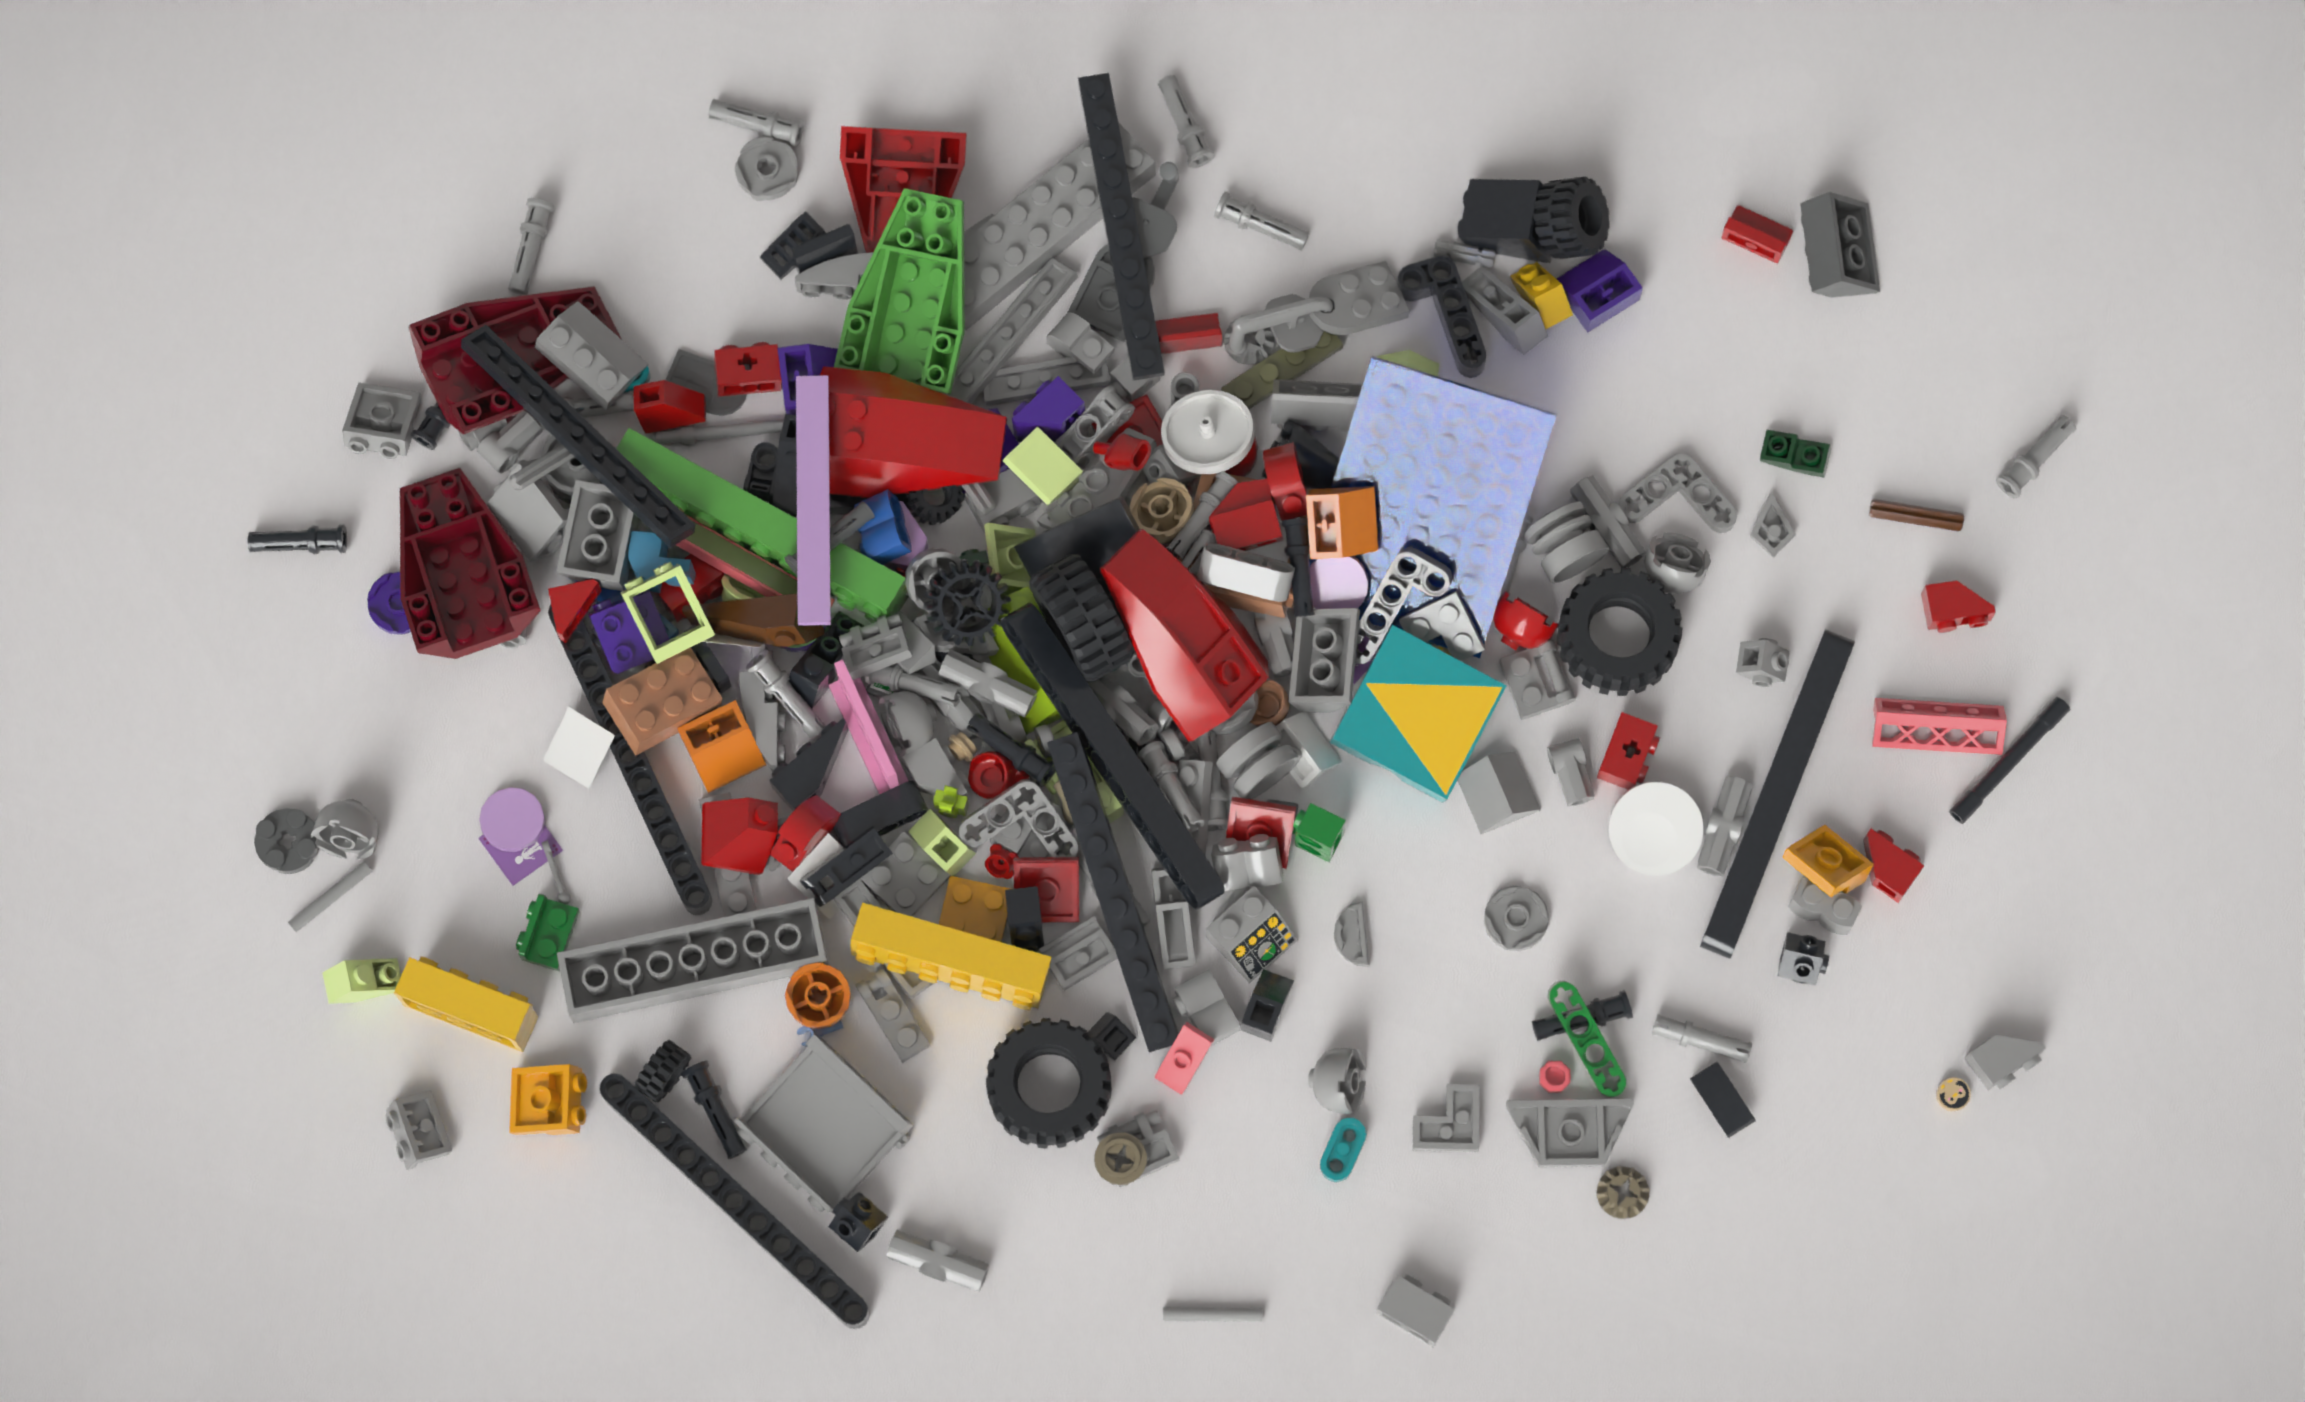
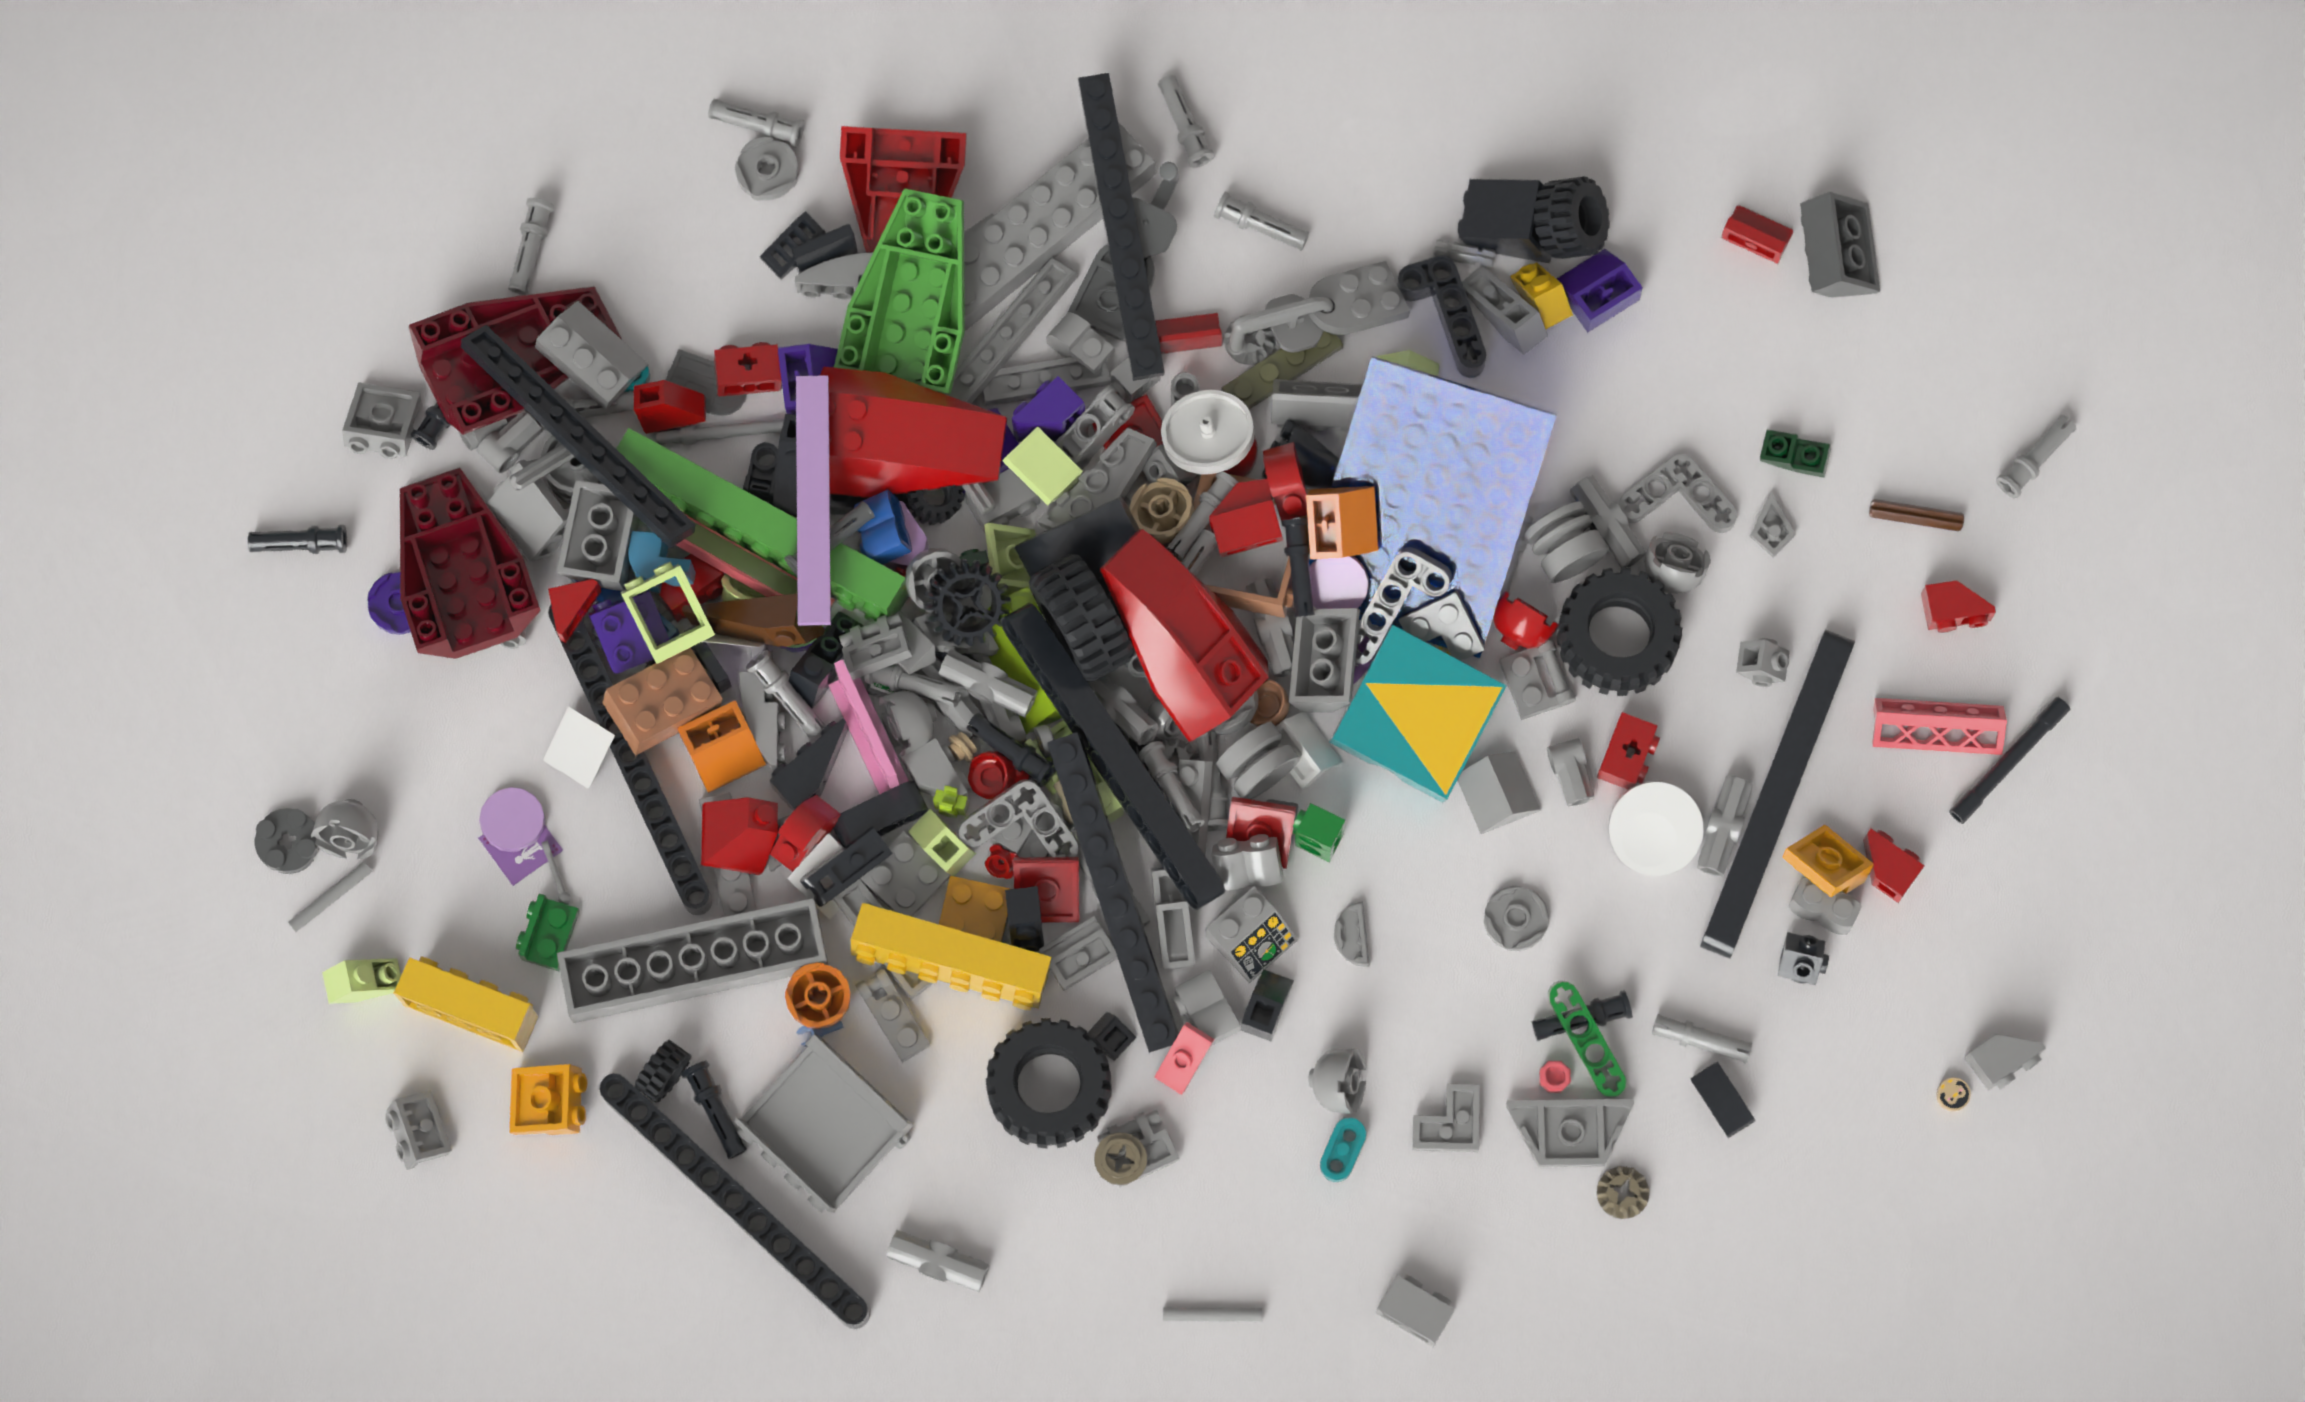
black brick [828,1192,888,1252] -> none
red piece [1093,433,1151,471] -> none
light grey tile [1160,728,1185,762] -> none
beam [1197,543,1295,602] -> none

